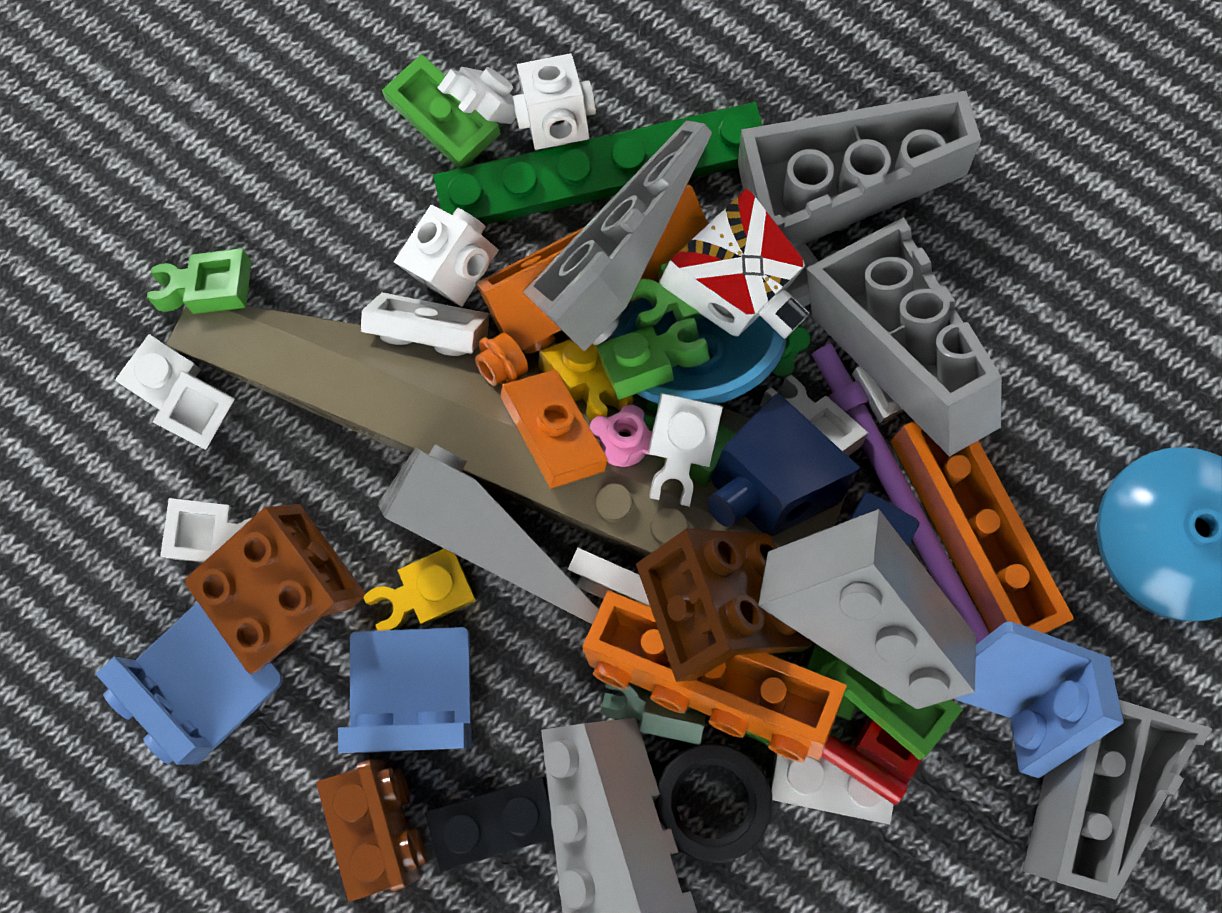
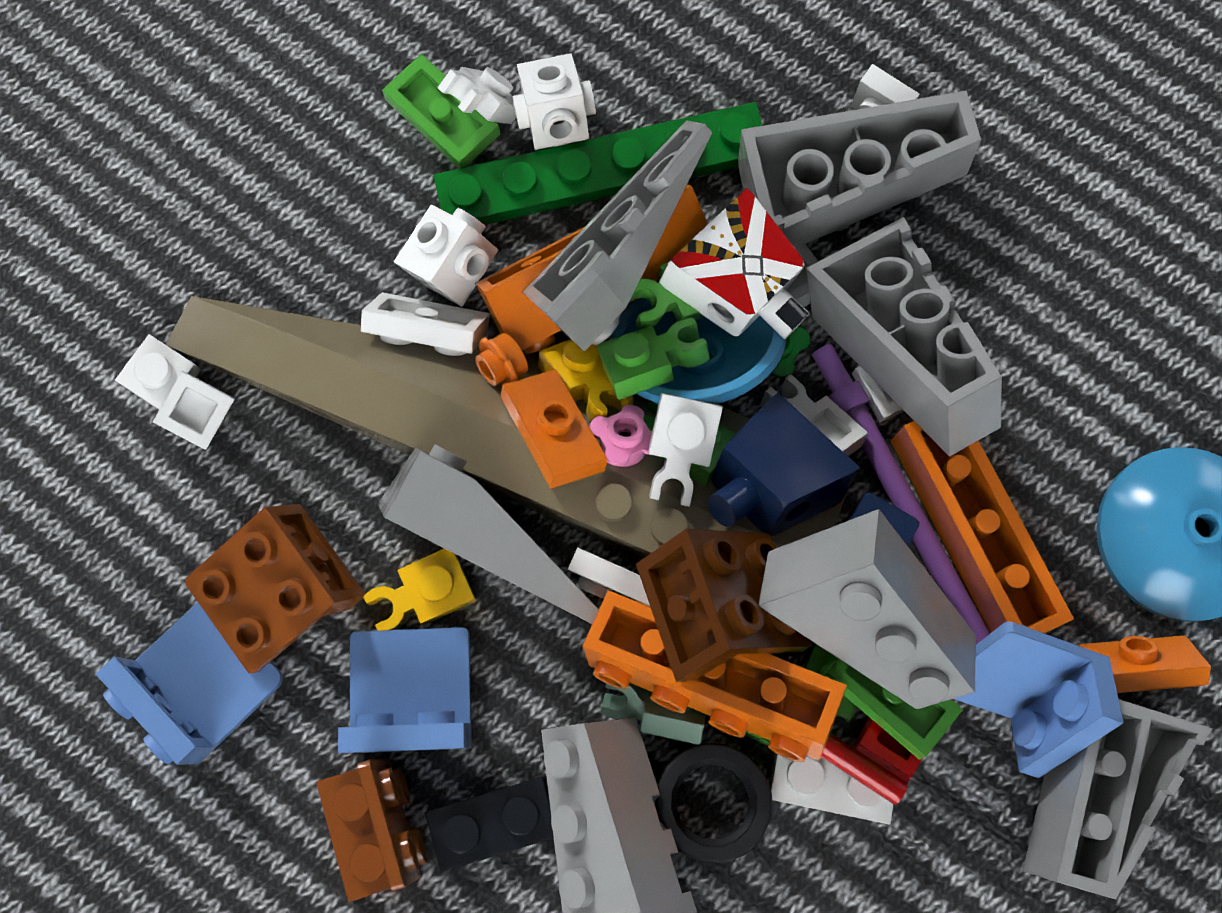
bright green plate [147,248,252,314] -> none
white plate [160,498,252,563] -> none
none -> white plate [851,64,920,110]
none -> orange plate [1076,635,1211,693]

